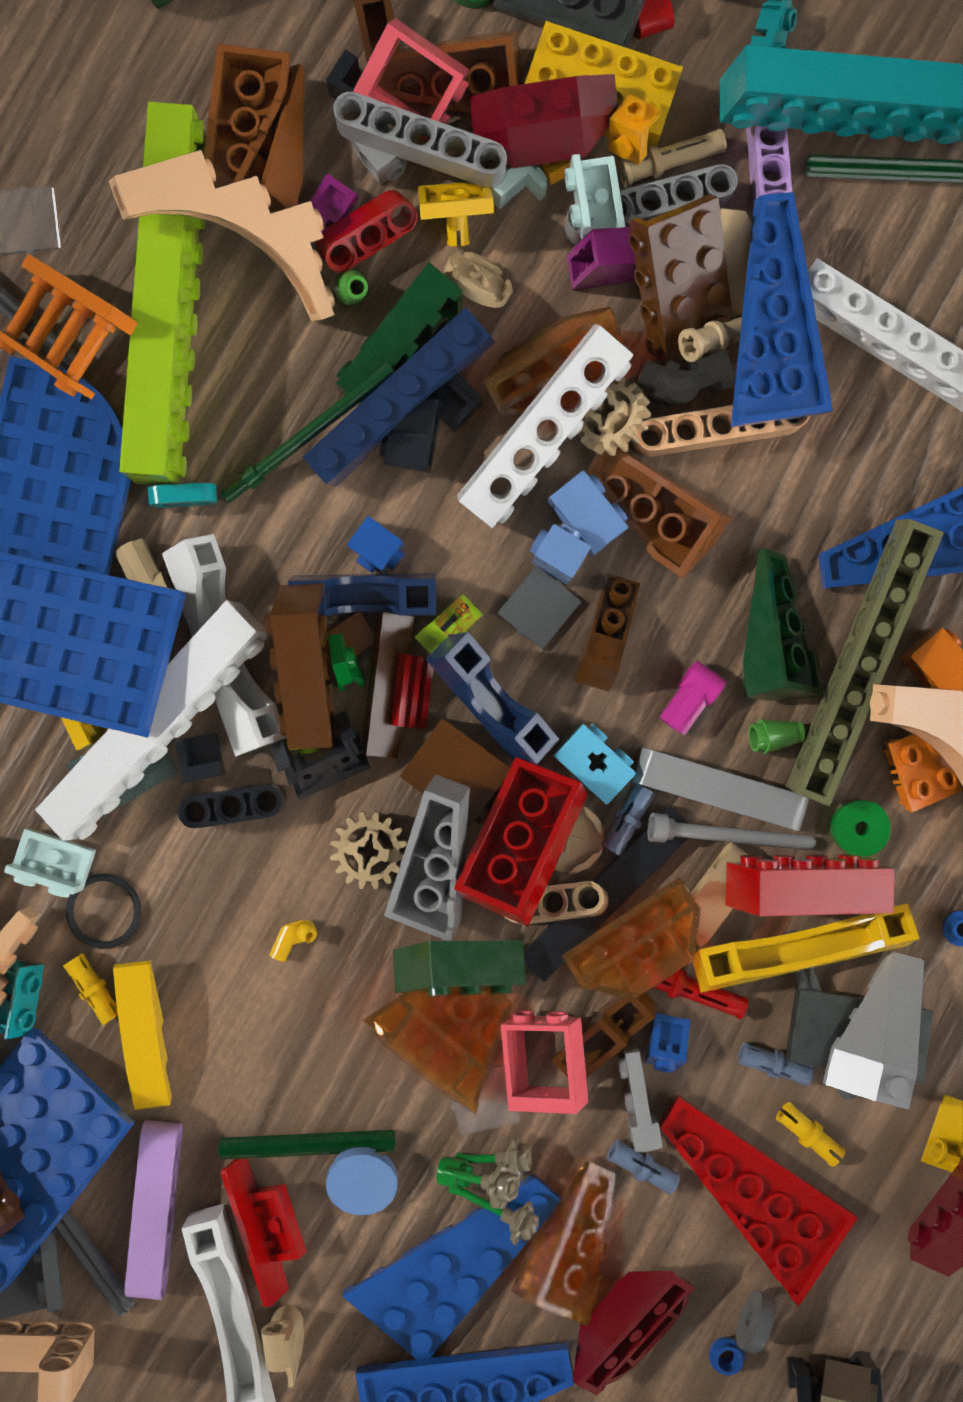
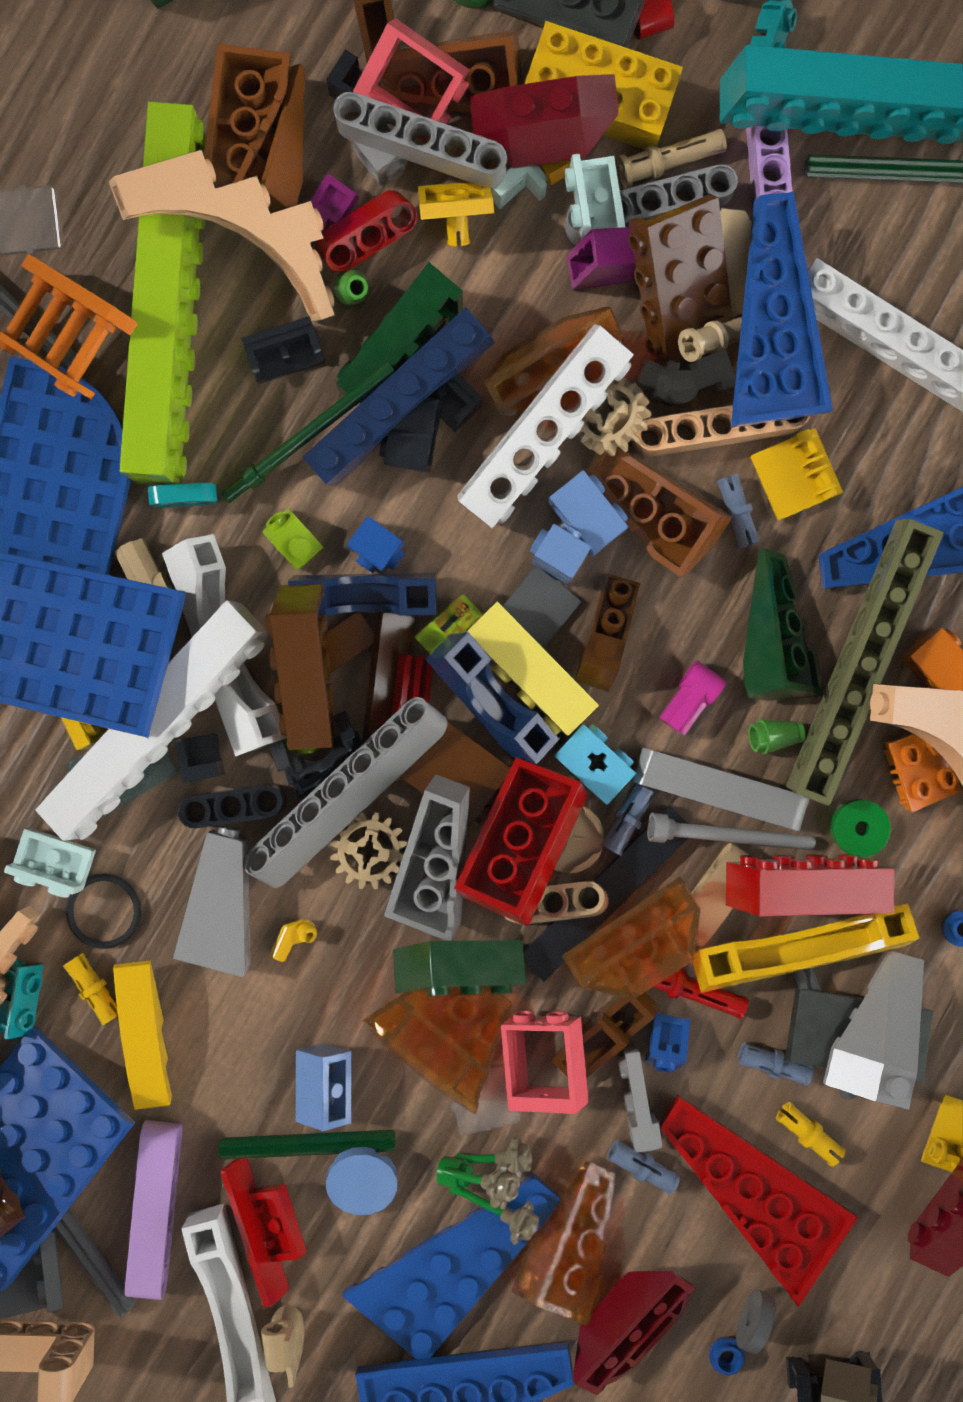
green plate [328,633,365,691] -> none
tan tile [444,251,513,308] -> none
light orange bracket [609,95,659,165] -> none
none -> light grey slope [173,825,251,977]
none -> black hinge [241,316,326,384]
none -> light grey beam [244,697,447,888]
none -> lime bracket [263,508,324,571]
none -> medium blue brick [296,1044,351,1131]
none -> light yellow brick [467,602,599,736]
none -> sand blue pin [716,474,760,549]
none -> yellow hinge [750,428,843,521]

